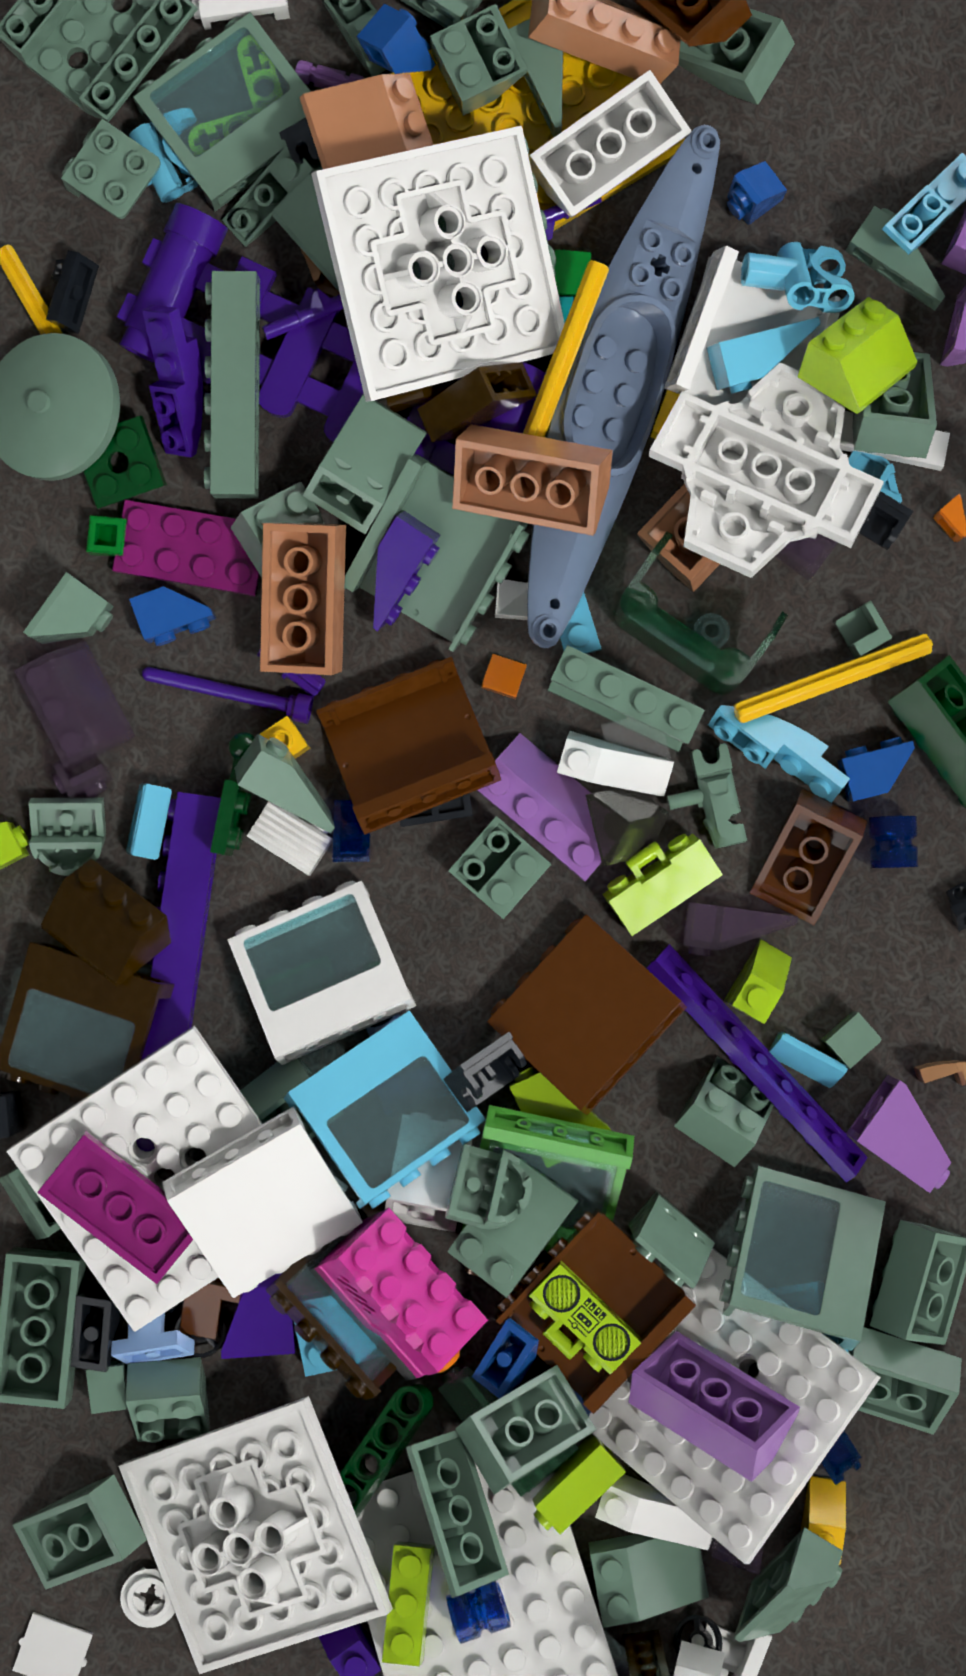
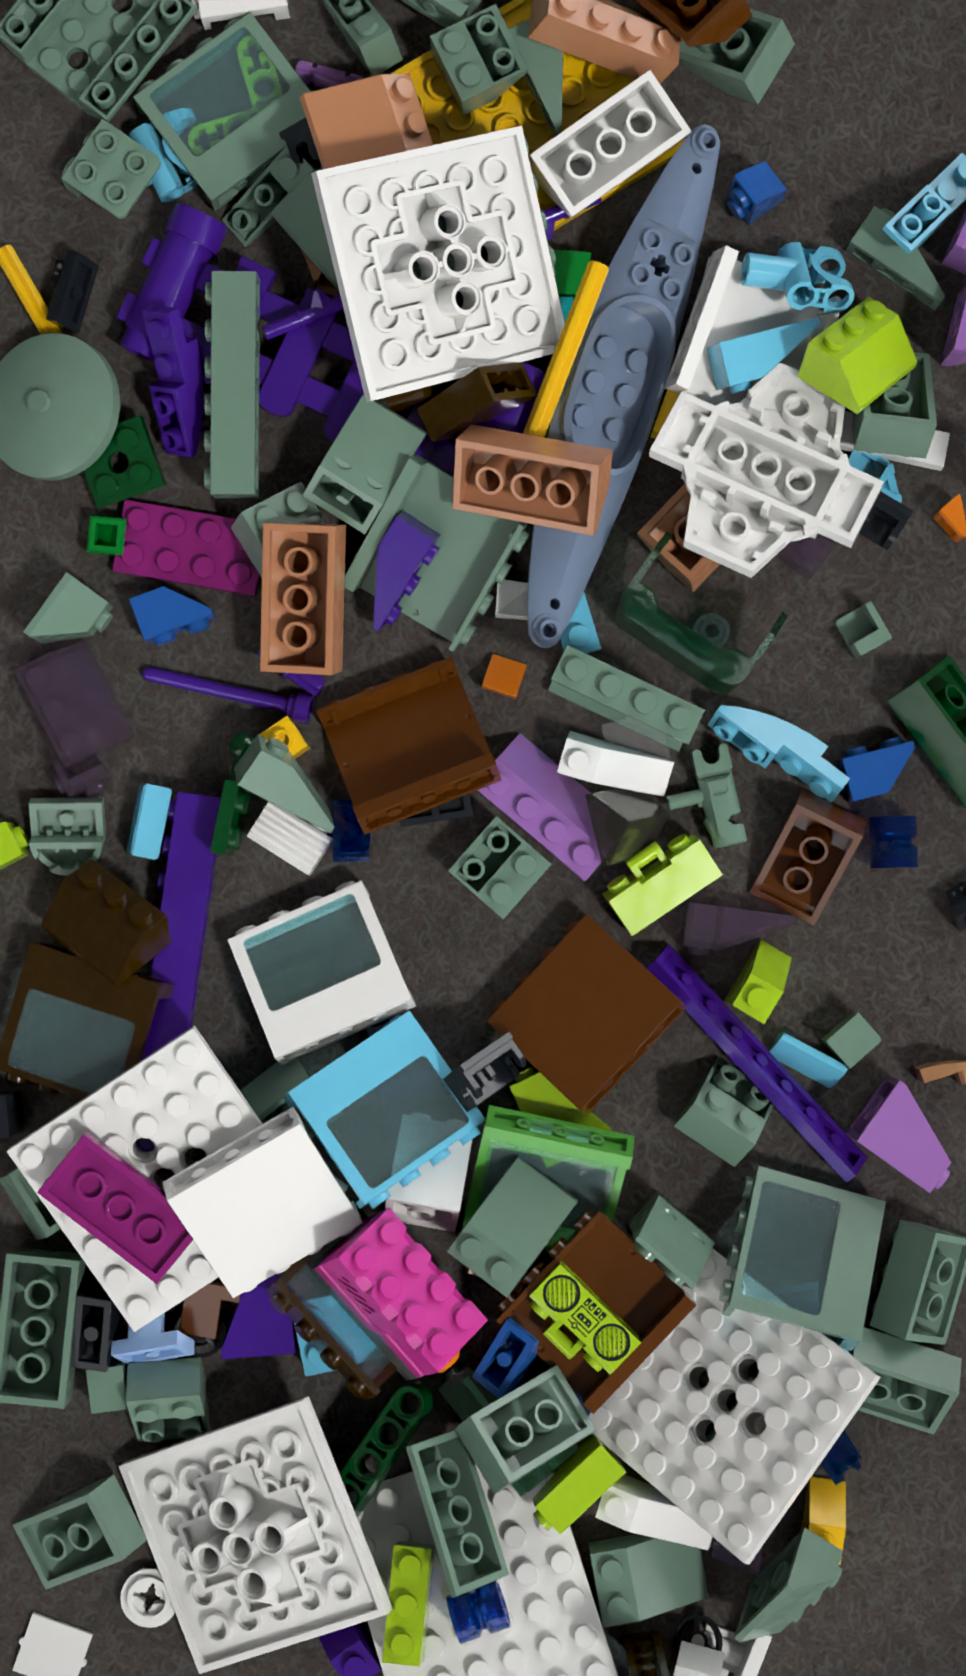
blue slope [356,4,436,74] -> none
sand green slope [445,1144,532,1229] -> none
medium lavender slope [629,1331,800,1482] -> none
yellow axle [734,634,933,723] -> none

